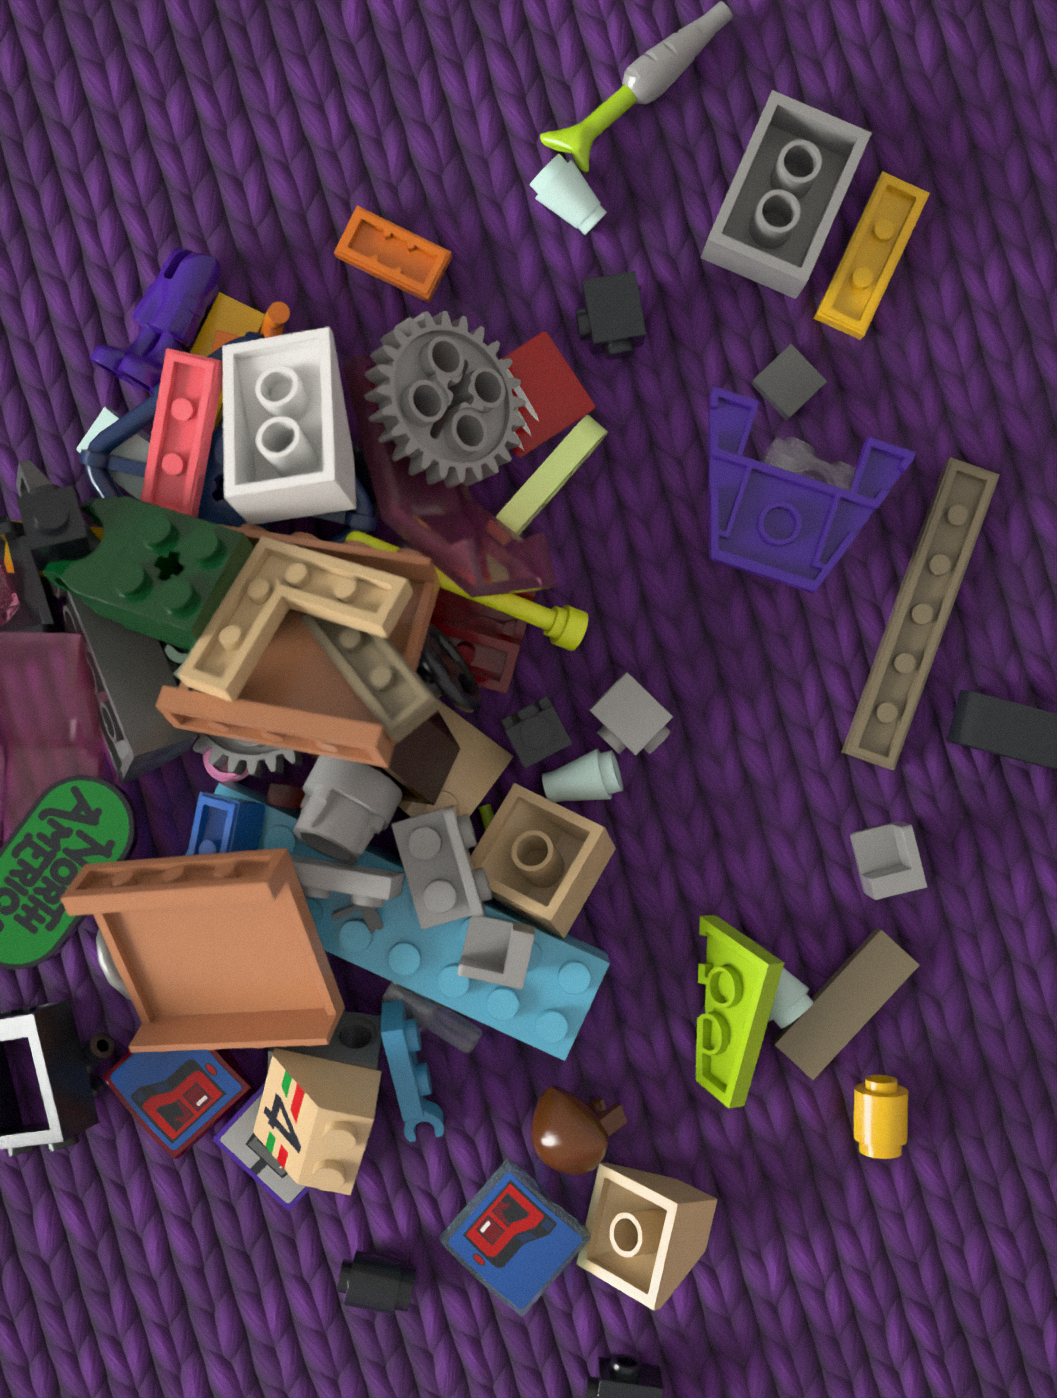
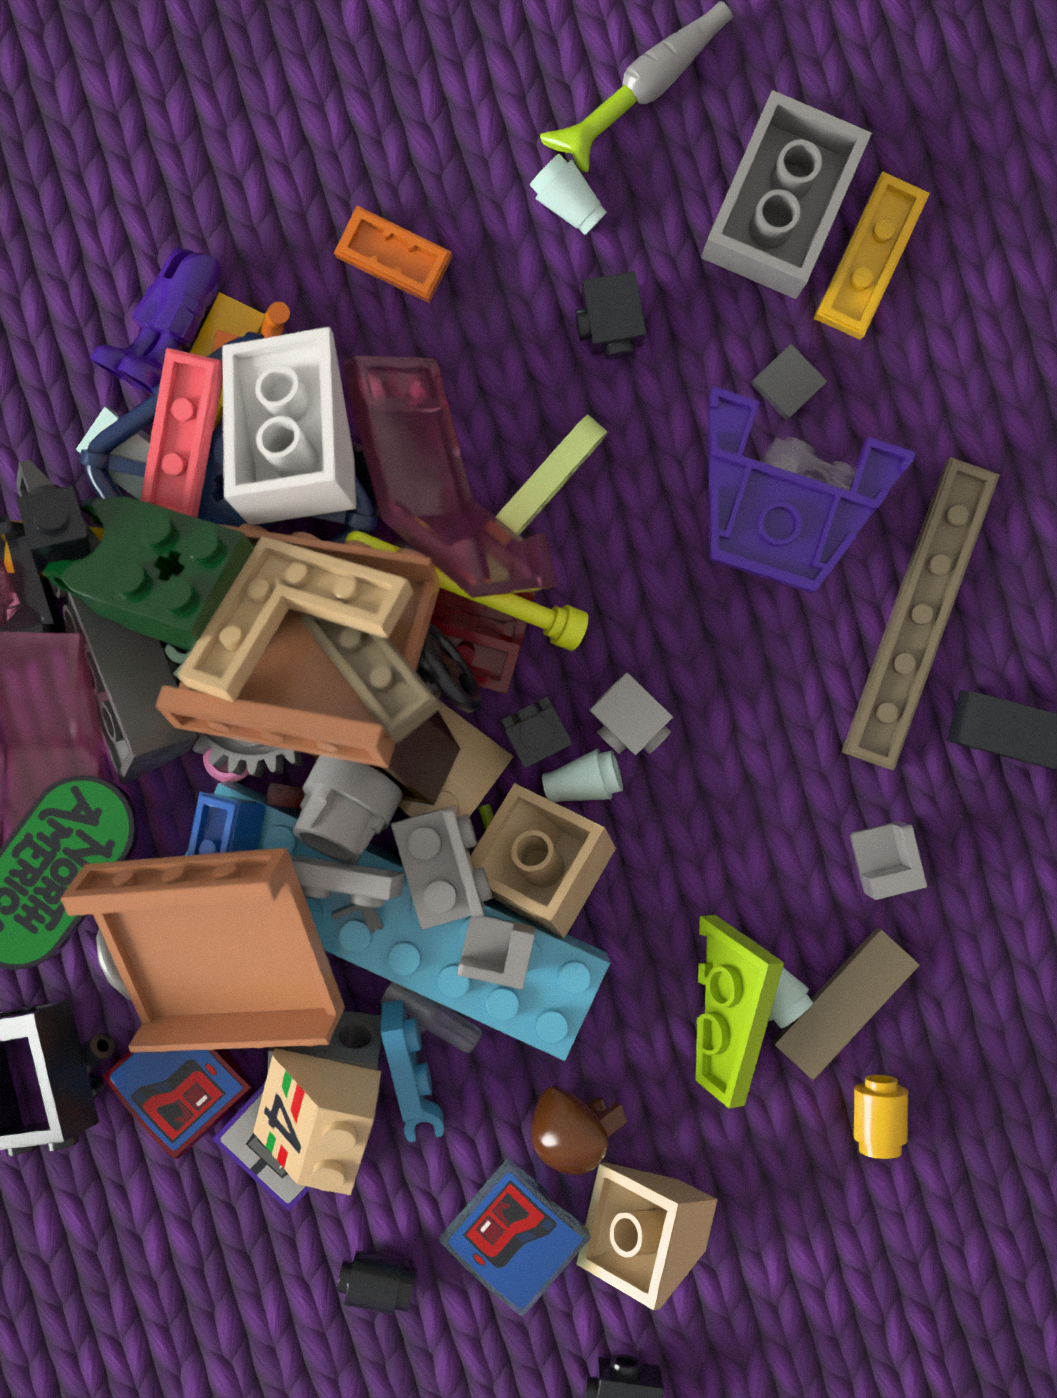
light grey gear [364,311,526,488] -> none
red sticker [499,331,595,457] -> none

